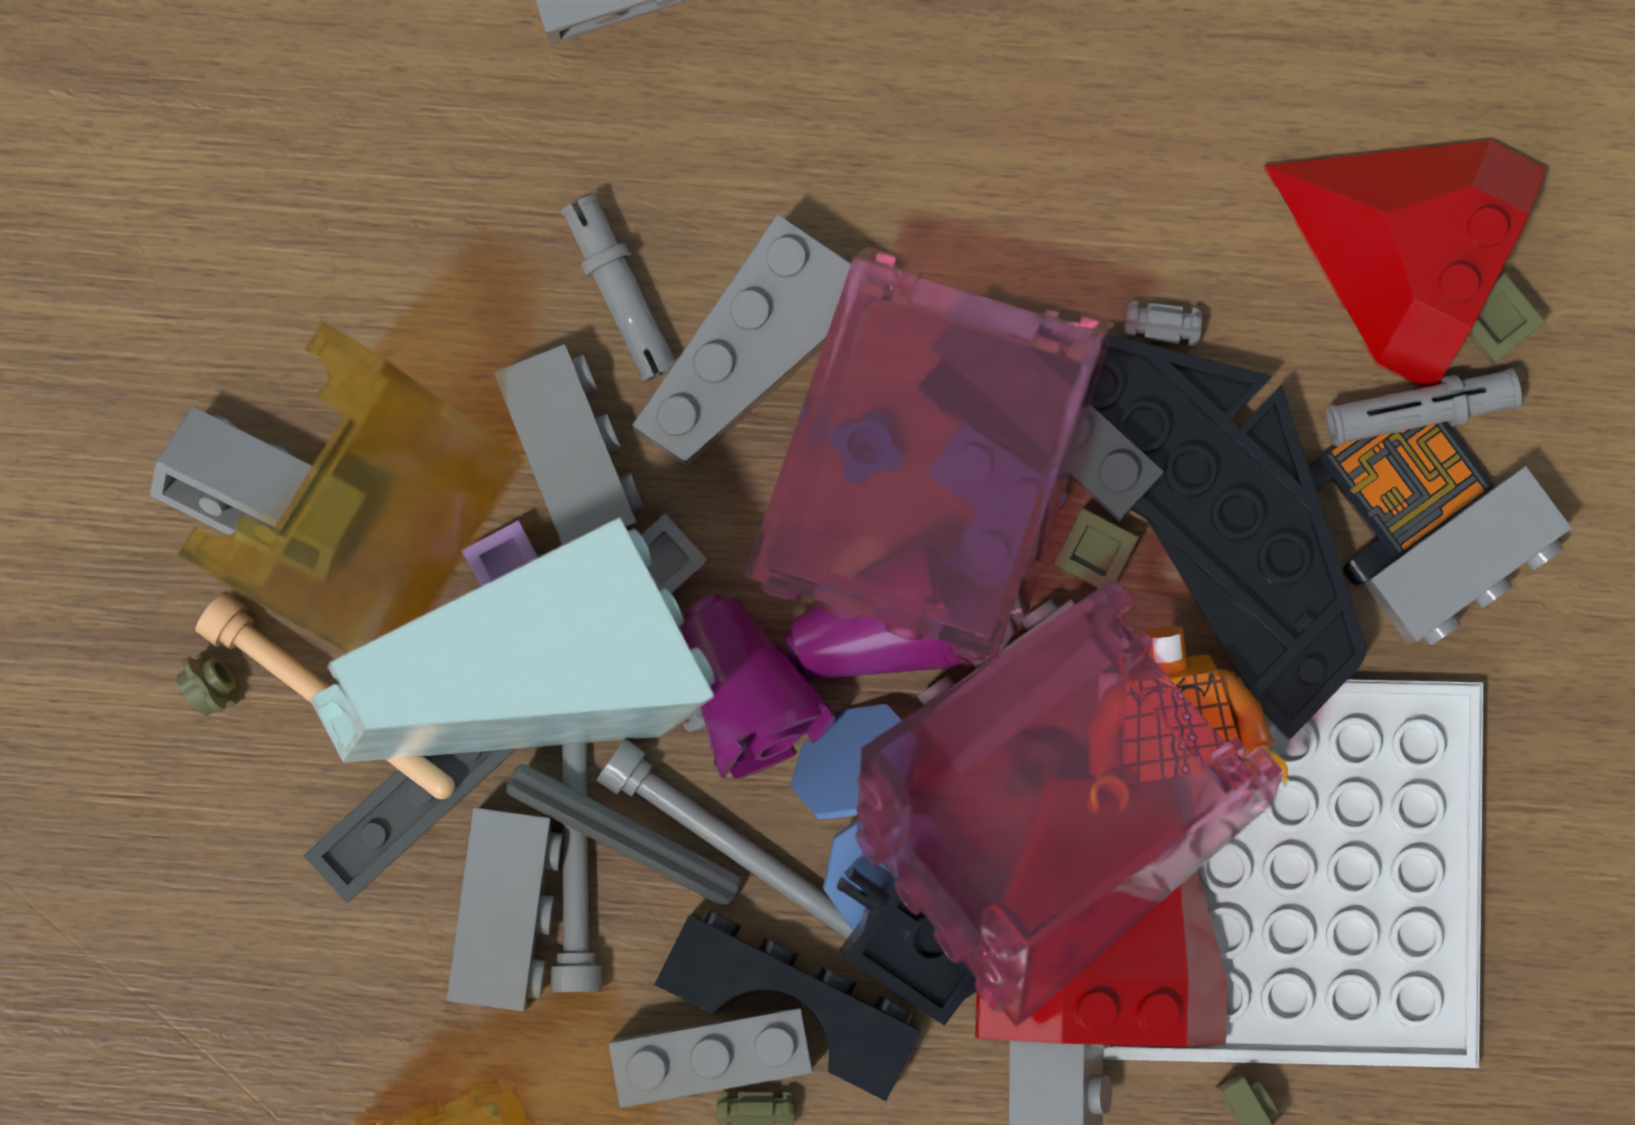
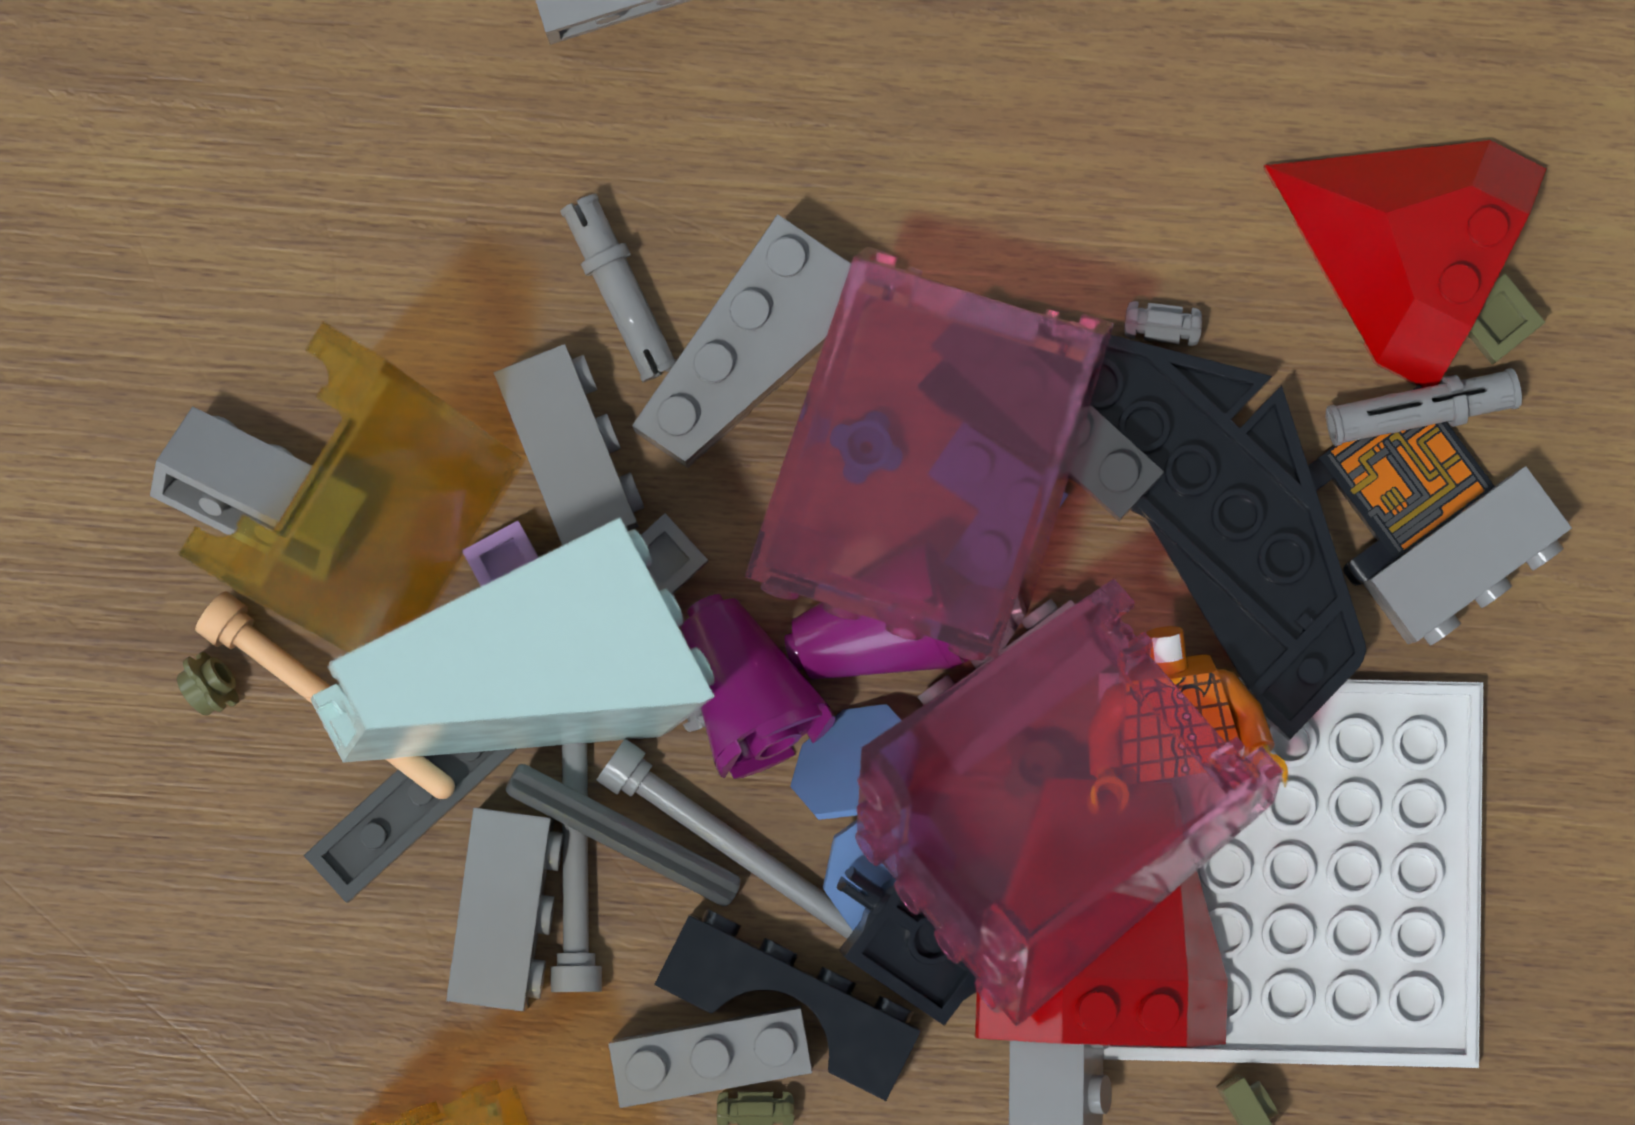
olive plate [1051,508,1139,595] -> none

